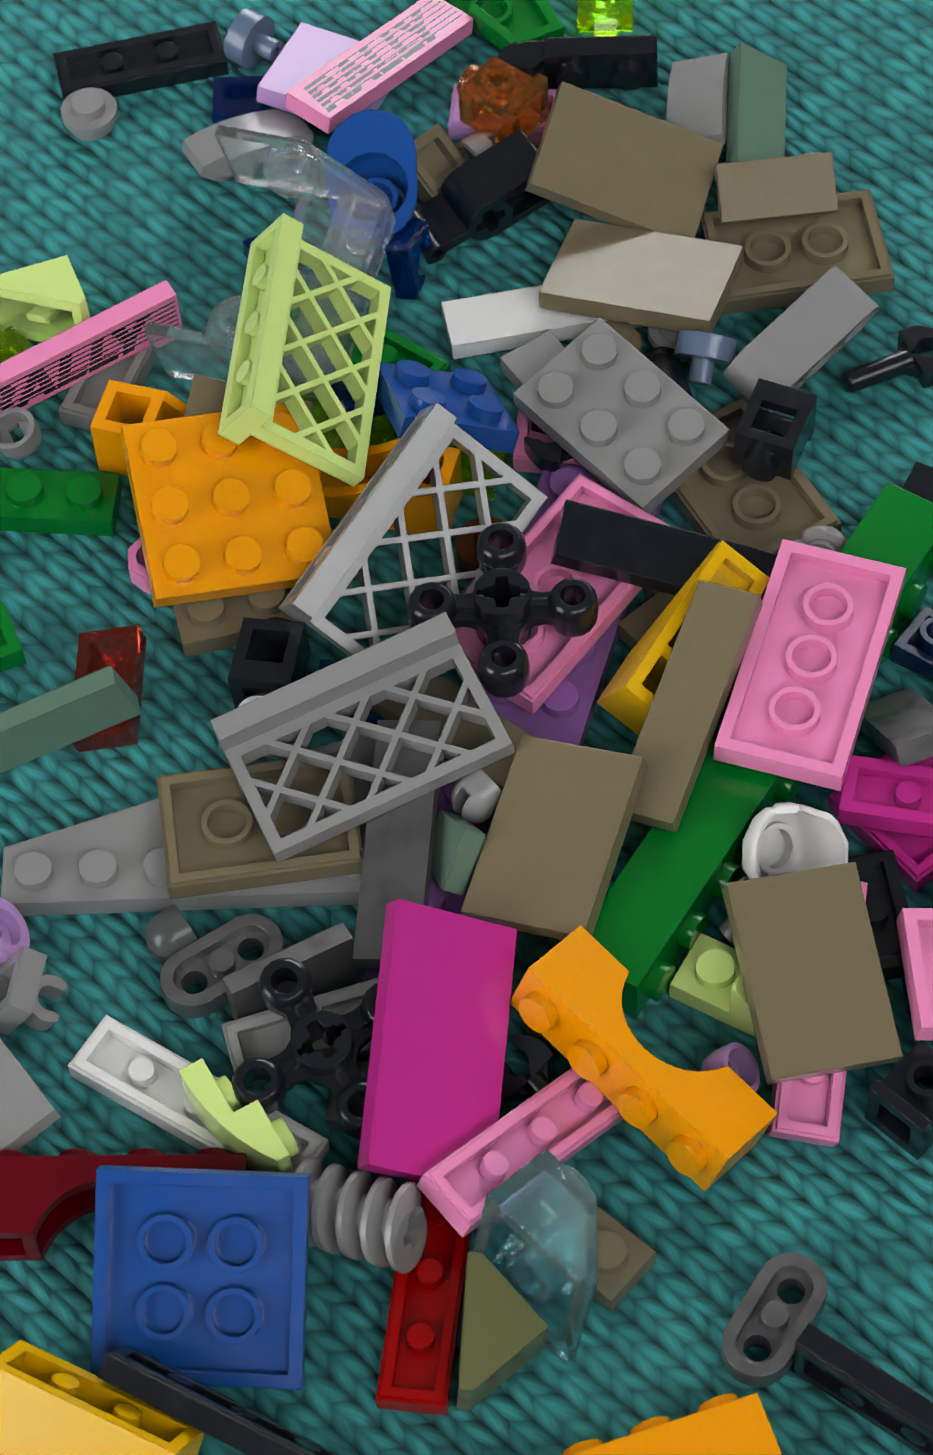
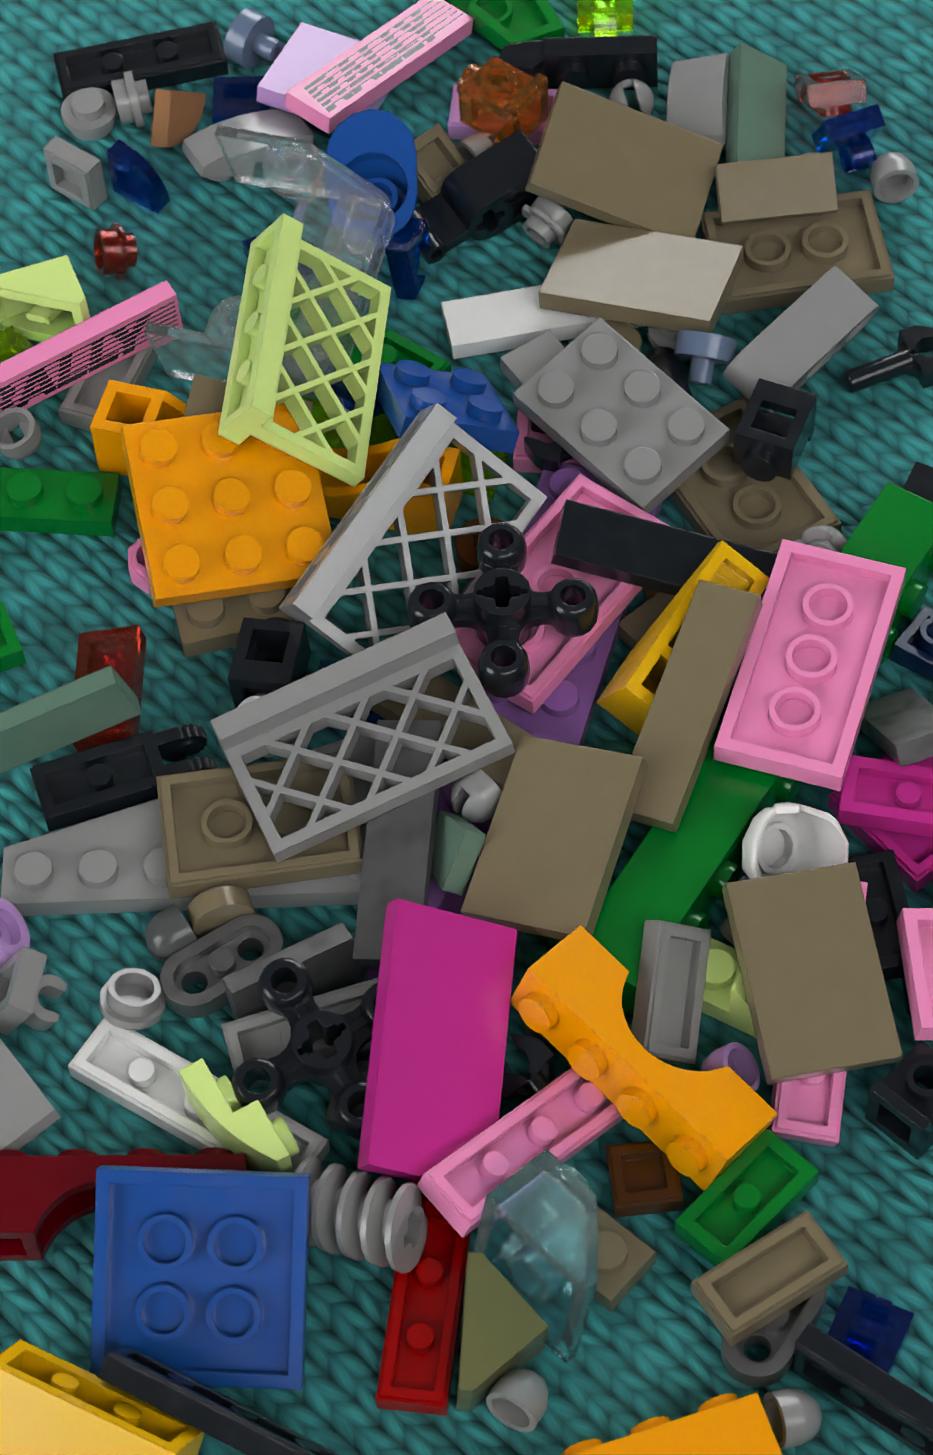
none -> black hinge [30,723,218,832]
none -> light grey tile [43,136,108,210]
none -> clear red plate [93,222,137,280]
none -> light grey plate [99,968,166,1030]
none -> clear blue tile [106,139,170,214]
none -> light grey plate [111,70,153,128]
none -> medium nougat tile [151,89,206,148]
none -> dark tan tile [186,885,256,939]
none -> light grey hinge [486,1368,549,1432]
none -> light grey plate [521,196,574,248]
none -> reddish brown tile [606,1140,683,1218]
none -> light grey hinge [609,79,654,116]
none -> light grey tile [631,920,711,1064]
none -> green plate [674,1128,819,1266]
none -> dark tan tile [690,1210,848,1347]
none -> light grey hinge [762,1388,823,1450]
none -> clear red plate [794,69,867,117]
none -> clear blue tile [812,104,886,175]
none -> clear blue tile [827,1286,915,1375]
none -> light grey hinge [870,152,919,203]

